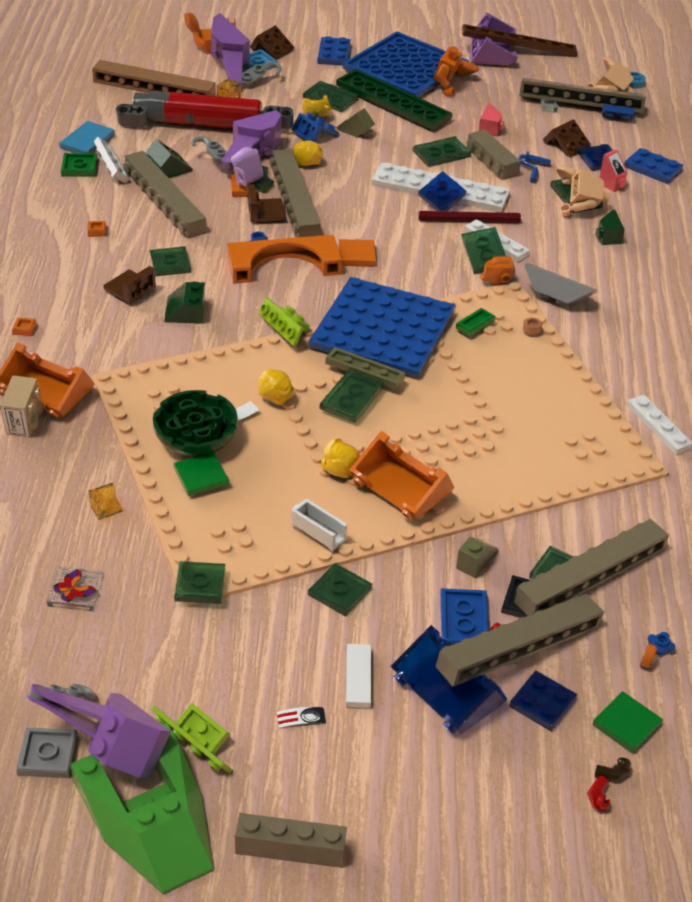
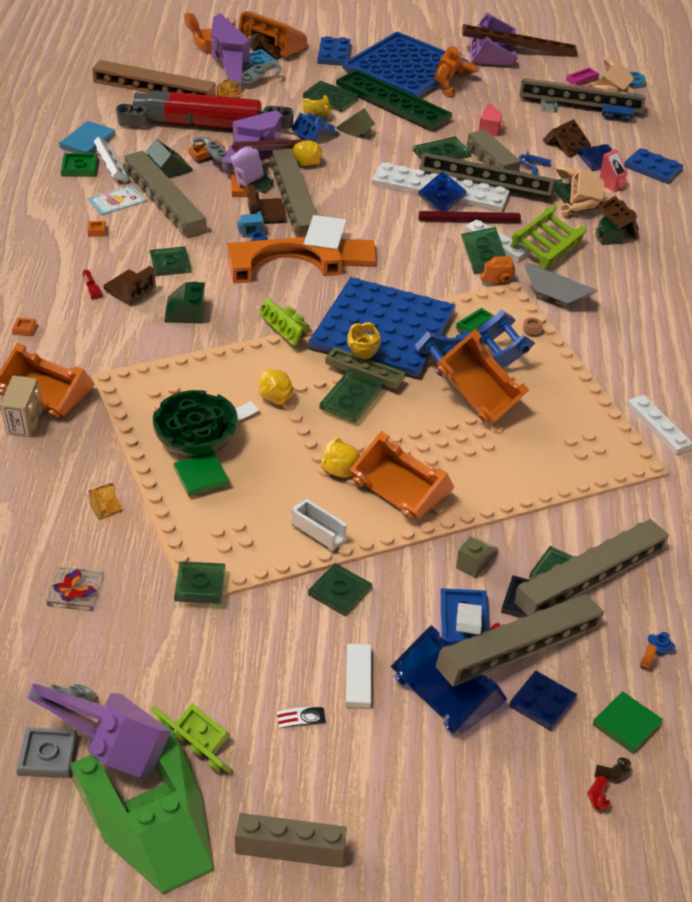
none -> red piece [82,269,102,299]
none -> sticker [87,185,147,215]
none -> orange plate [188,139,225,161]
none -> dark red axle [232,139,314,152]
none -> dark azure brick [237,211,264,238]
none -> orange windscreen [239,11,307,57]
none -> white sticker [304,215,346,249]
none -> yellow hair [347,322,381,360]
none -> blue fence [415,309,535,378]
none -> dark tan brick [419,152,556,196]
none -> orange windscreen [437,329,530,424]
none -> white tile [456,603,482,635]
none -> lime fence [510,205,588,269]
none -> dark pink tile [566,67,599,85]
none -> reddish brown bracket [598,196,639,239]

